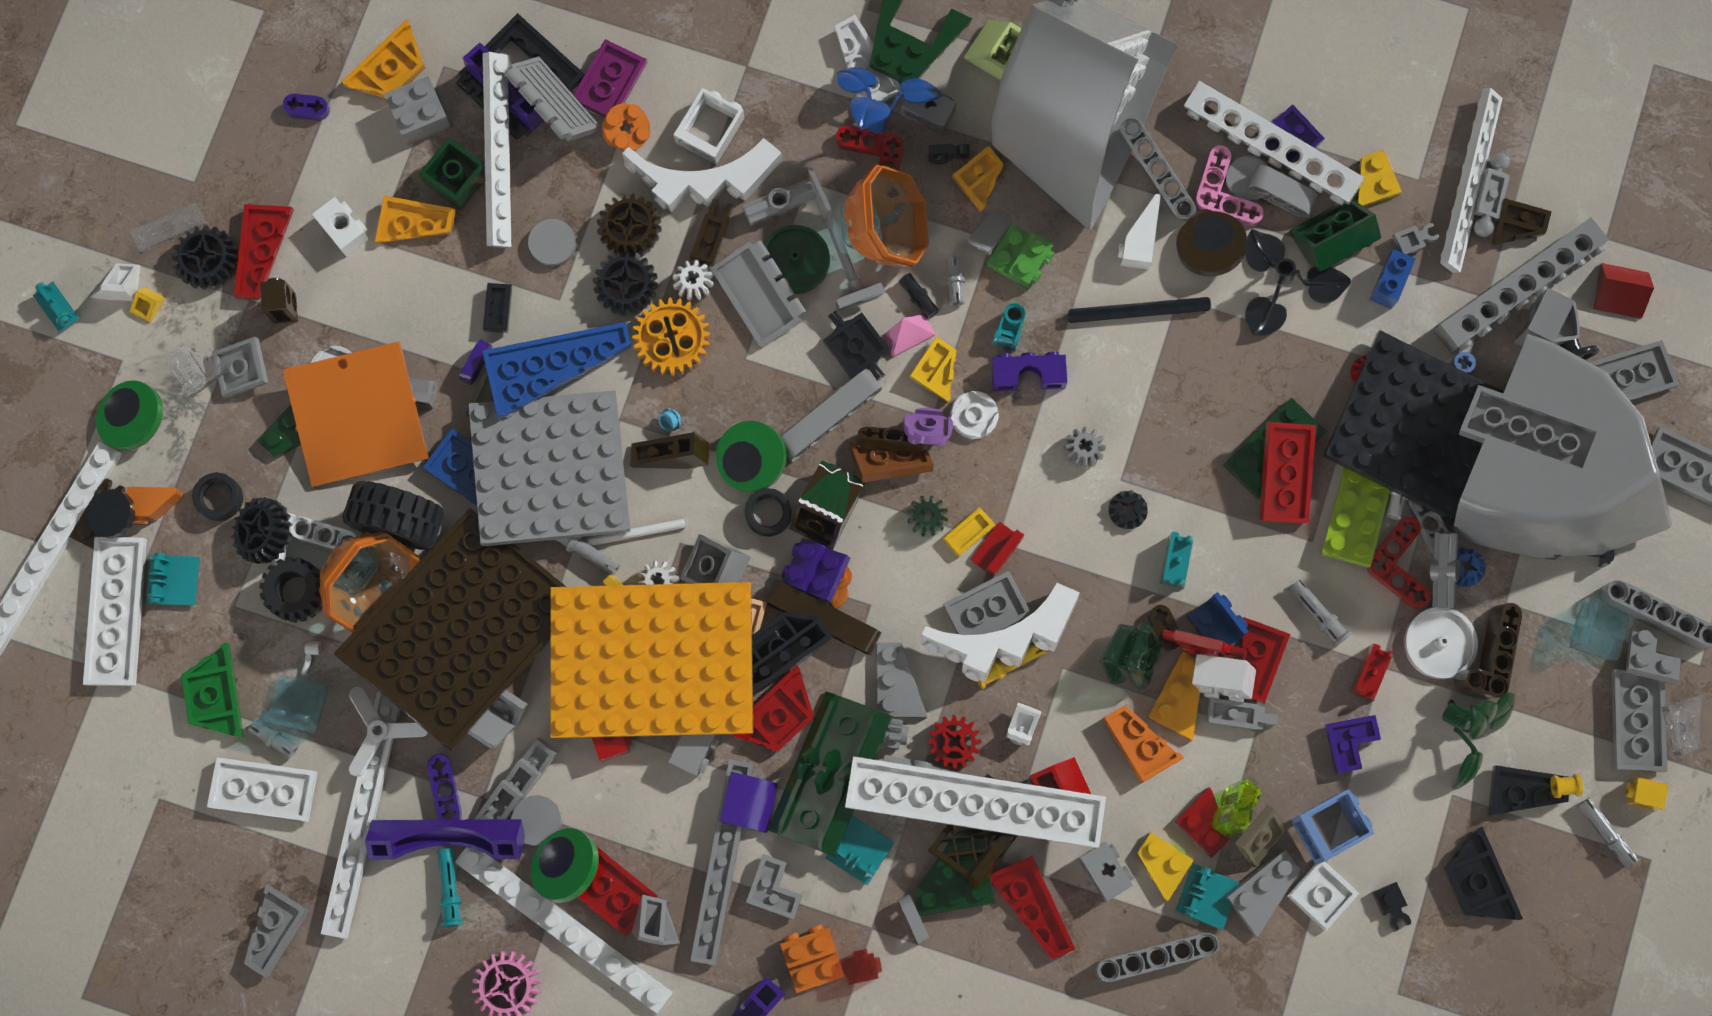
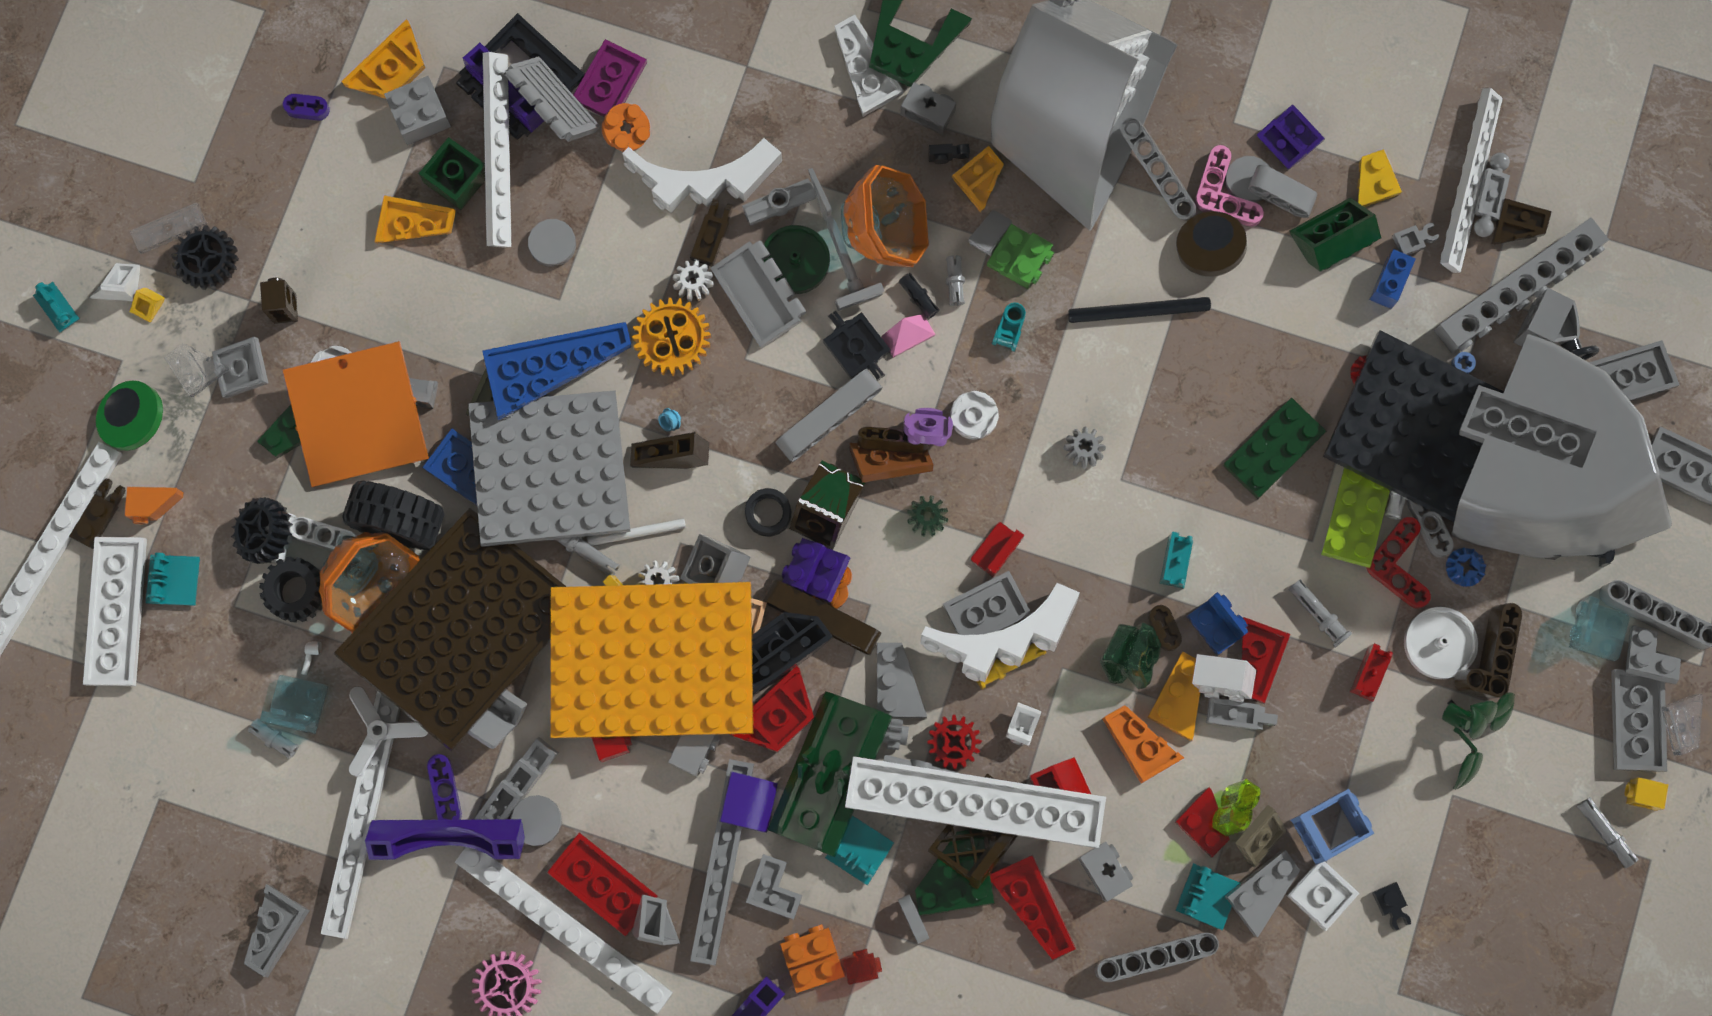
black tile [88,489,135,539] -> none
green wing [181,642,244,738] -> none
black tyre [192,472,243,521] -> none
white plate [207,757,318,822] -> none
red wing [234,204,294,300] -> none
white brick [312,197,369,257] -> none
teal pin [437,848,464,928] -> none
dark purple beam [459,339,492,385] -> none
black plate [483,283,512,333] -> none
green piece [531,828,599,903] -> none
black gear [593,250,658,316] -> none
dark brown gear [597,193,662,257] -> none
white window [674,88,744,165] -> none
green piece [716,421,787,492] -> none
blue plant [836,67,942,133] -> none
red beam [836,126,904,195] -> none
yellow wing [909,336,956,403] -> none
yellow tile [942,507,996,558] -> none
yellowish green slope [964,20,1021,80] -> none
dark purple arch [991,352,1067,391] -> none
black gear [1108,490,1148,529] -> none
white slope [1117,194,1161,270] -> none
yellow wing [1136,832,1194,901] -> none
red plate [1162,629,1247,659] -> none
white brick [1184,81,1365,206] -> none
black plant [1245,229,1351,336] -> none
red plate [1259,422,1316,524] -> none
dark purple plate [1325,715,1381,774] -> none
light grey piece [1430,532,1460,608] -> none
black wing [1443,827,1523,920] -> none
black wing [1488,765,1569,816] -> none
yellow bush [1551,774,1583,798] -> none
red slope [1593,263,1654,319] -> none

